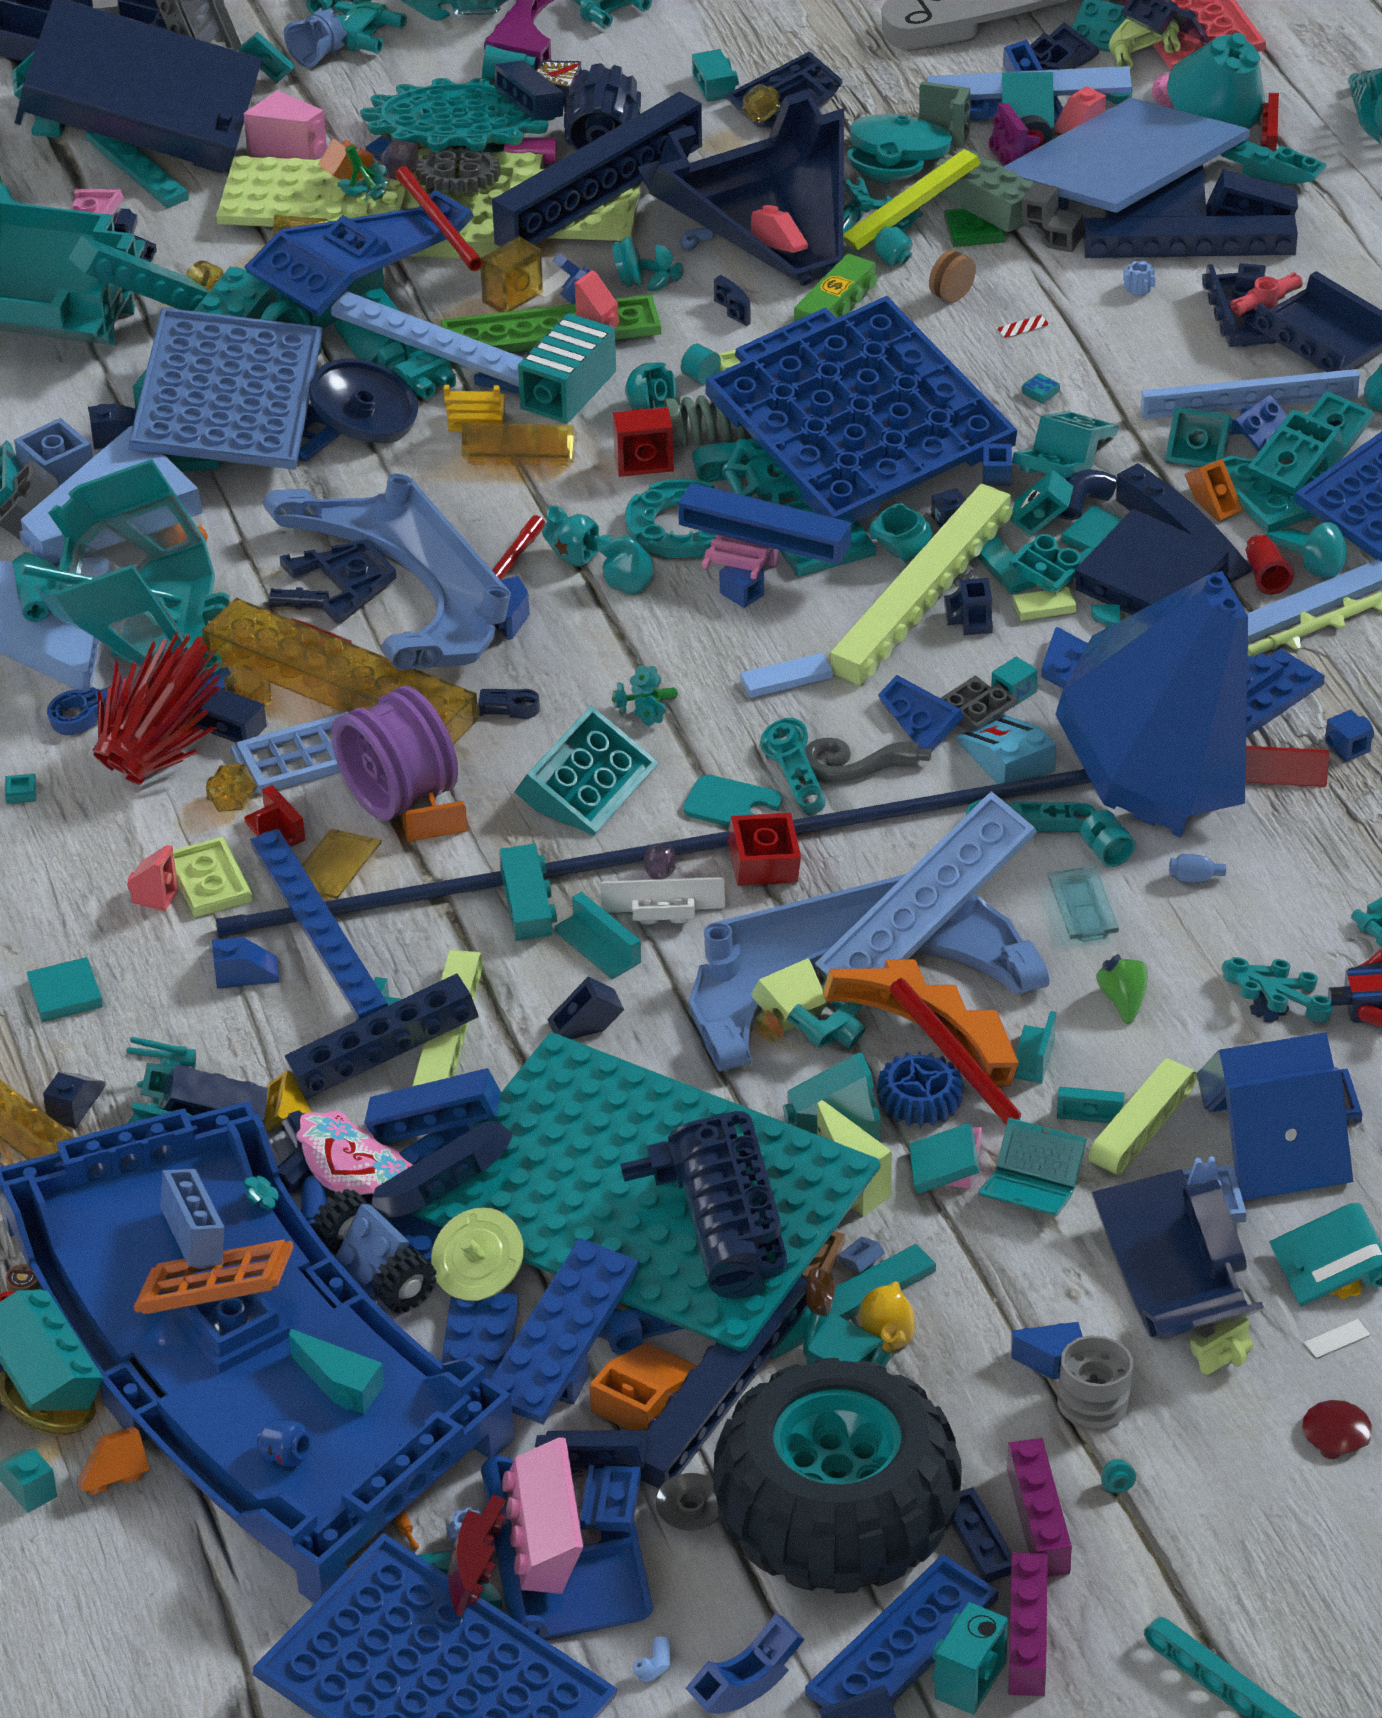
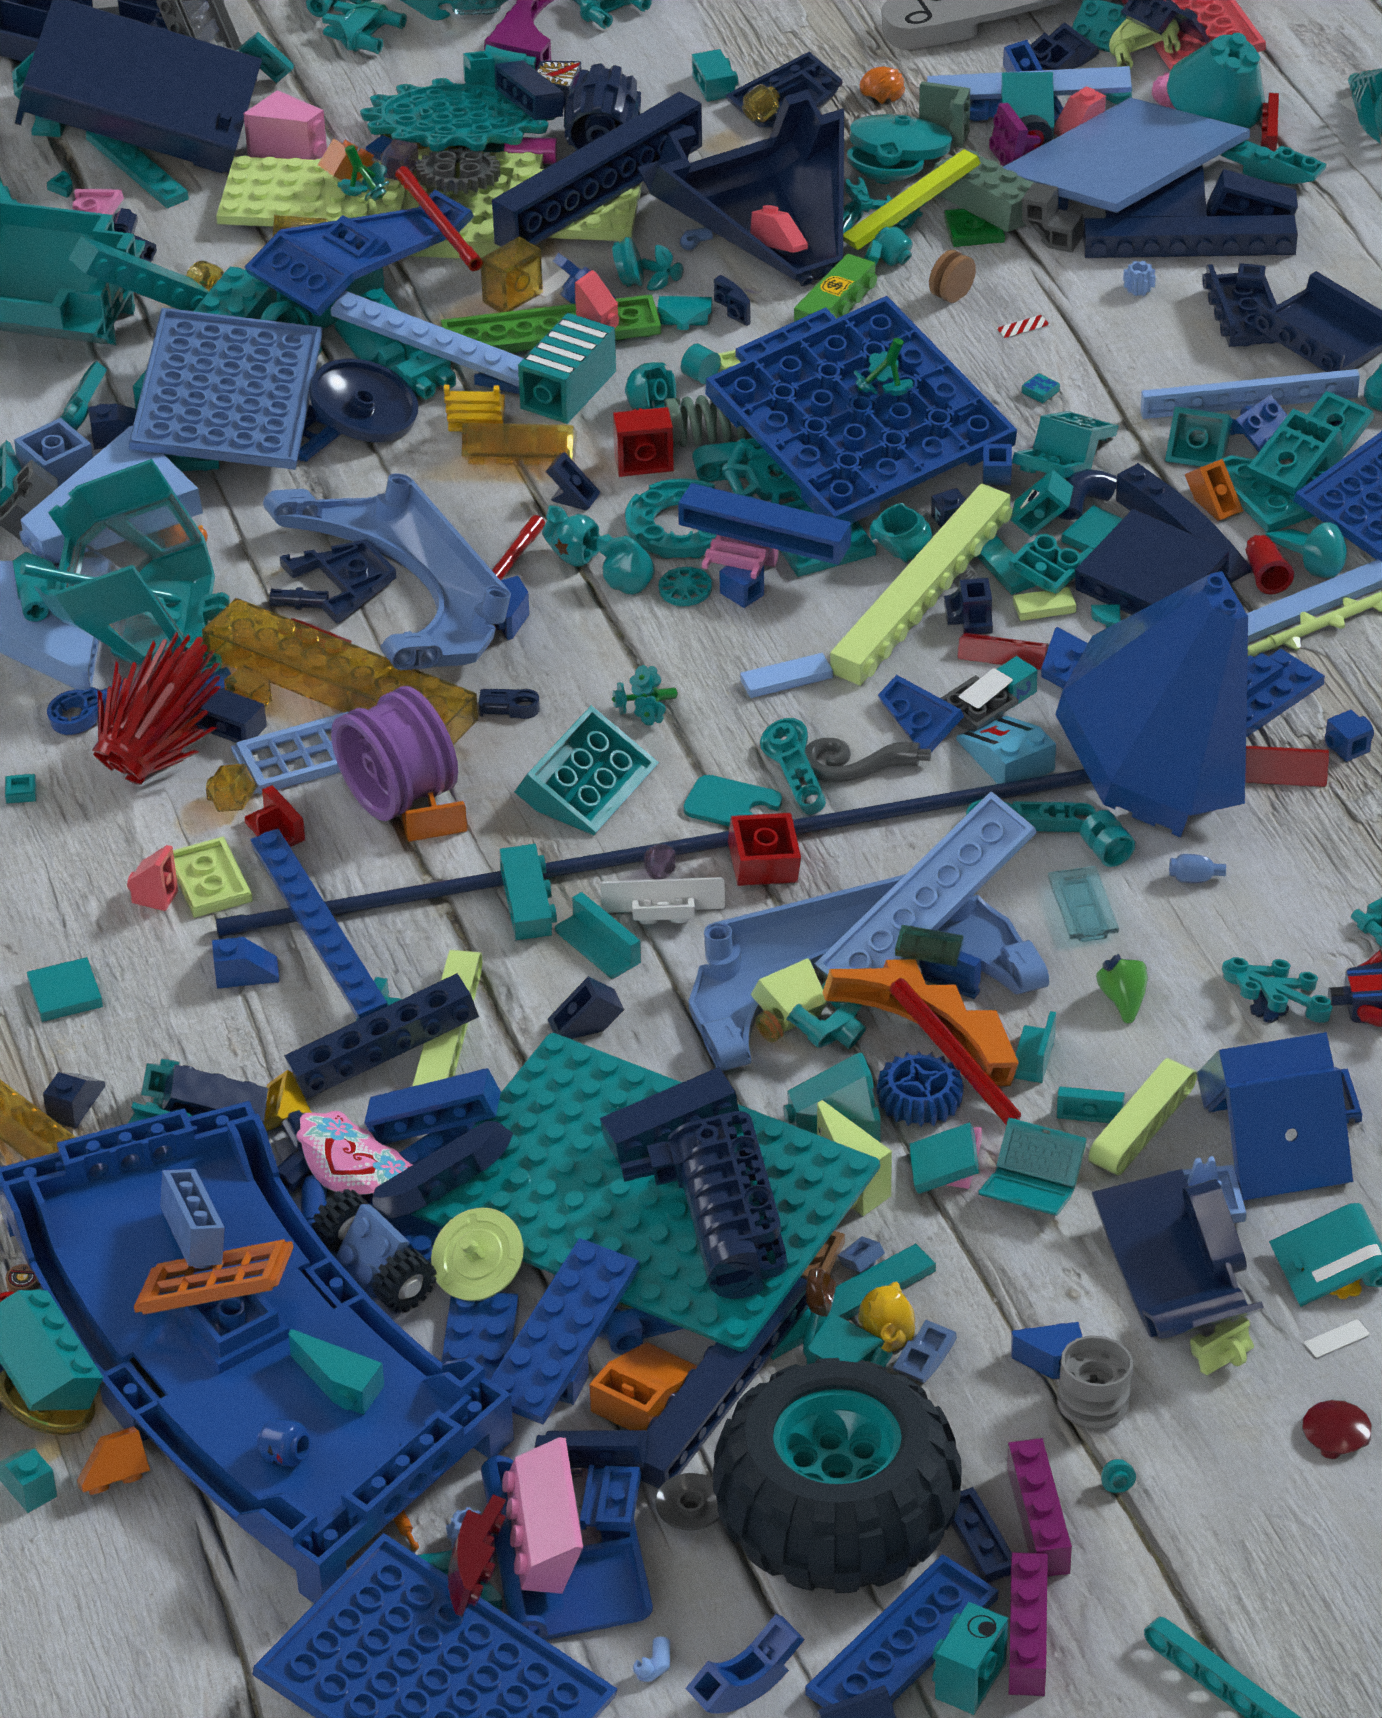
teal plant [126,1037,196,1087] -> none
teal plant [242,1175,279,1212] -> none
medium blue hat [284,8,347,68] -> none
clear yellow piece [302,829,382,899] -> none
coral pin [1230,272,1303,317] -> none
none -> teal tile [46,170,73,198]
none -> teal beam [58,361,107,431]
none -> teal panel [463,51,495,87]
none -> dark blue slope [545,451,601,511]
none -> dark blue brick [600,1067,739,1164]
none -> teal slope [658,296,712,331]
none -> teal wheel [658,566,712,606]
none -> teal plant [854,338,913,396]
none -> orange hair [859,66,906,104]
none -> teal tile [863,239,882,266]
none -> medium blue slope [893,1320,957,1383]
none -> clear green tile [895,925,964,967]
none -> blue plate [919,937,981,999]
none -> slope [957,633,1049,670]
none -> white sticker [959,668,1013,708]

